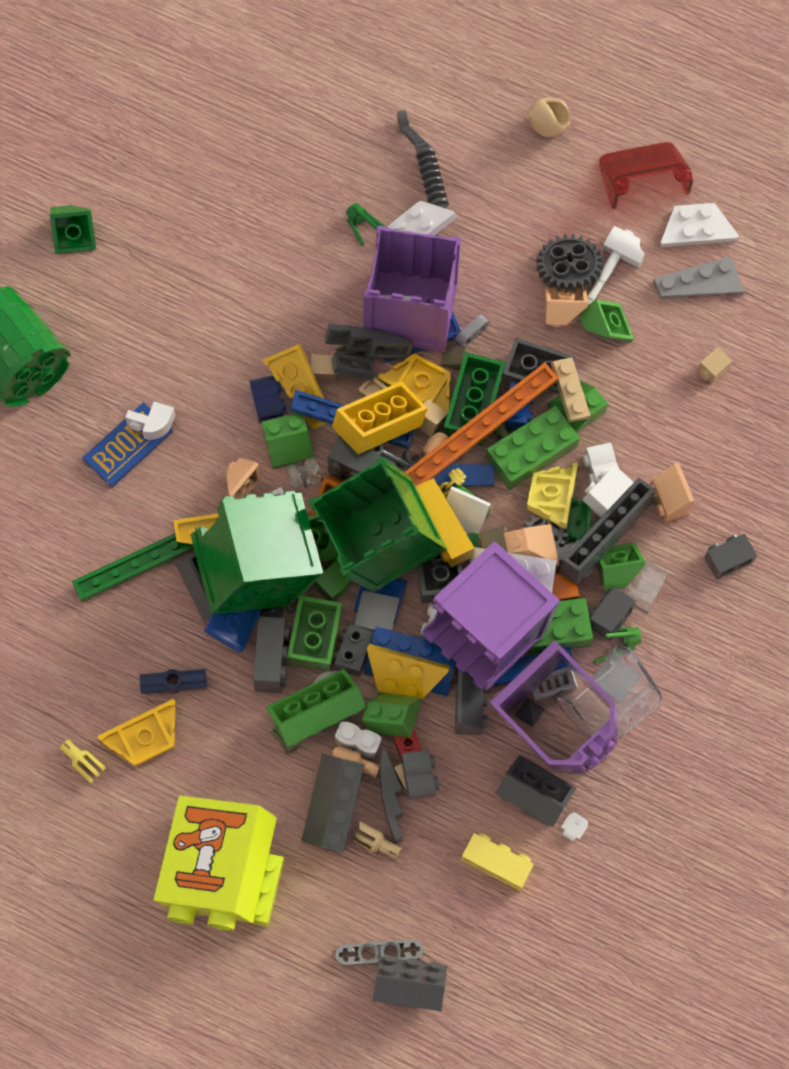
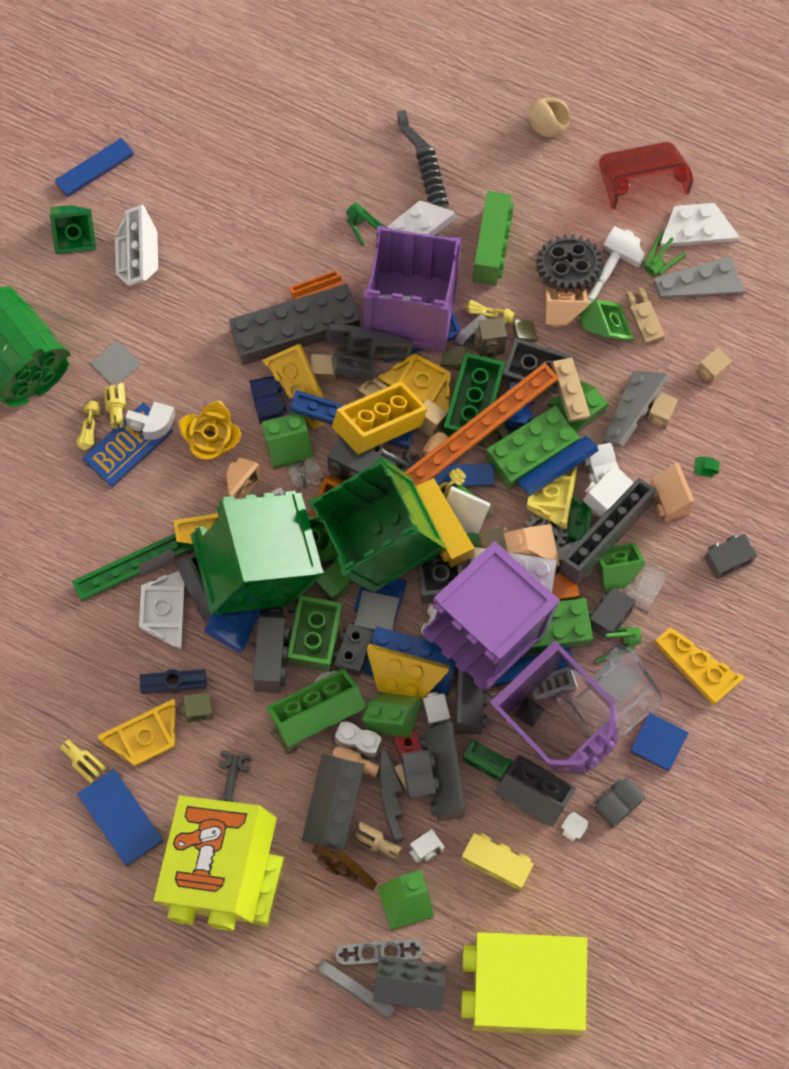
none -> blue tile [55,138,134,197]
none -> light yellow piece [76,401,101,451]
none -> blue tile [77,769,164,867]
none -> light grey sticker [90,340,141,386]
none -> light yellow arm [103,383,126,429]
none -> white wedge [115,205,158,286]
none -> light grey sticker [138,549,175,577]
none -> white wing [139,571,185,649]
none -> yellow brick [179,400,241,460]
none -> olive brick [180,692,213,723]
none -> dark grey bar [218,751,252,802]
none -> dark grey brick [229,284,360,365]
none -> orange piece [289,270,343,300]
none -> reddish brown wing [312,844,377,890]
none -> light grey beam [315,960,395,1019]
none -> bright green slope [378,870,434,930]
none -> white brick [409,829,445,863]
none -> dark grey slope [421,722,466,821]
none -> white brick [422,692,451,728]
none -> neon yellow brick [461,932,587,1036]
none -> green hinge [462,739,512,782]
none -> light yellow piece [464,300,515,325]
none -> bright green brick [472,191,514,286]
none -> dark tan brick [474,317,507,357]
none -> olive slope [513,320,537,342]
none -> blue tile [517,436,599,496]
none -> dark grey brick [594,777,646,829]
none -> light grey wing [602,371,671,447]
none -> tan hinge [626,287,665,345]
none -> blue tile [630,713,689,772]
none -> bright green plant [643,231,686,276]
none -> tan brick [647,392,678,428]
none -> yellow wing [654,627,745,706]
none -> green piece [694,456,720,478]

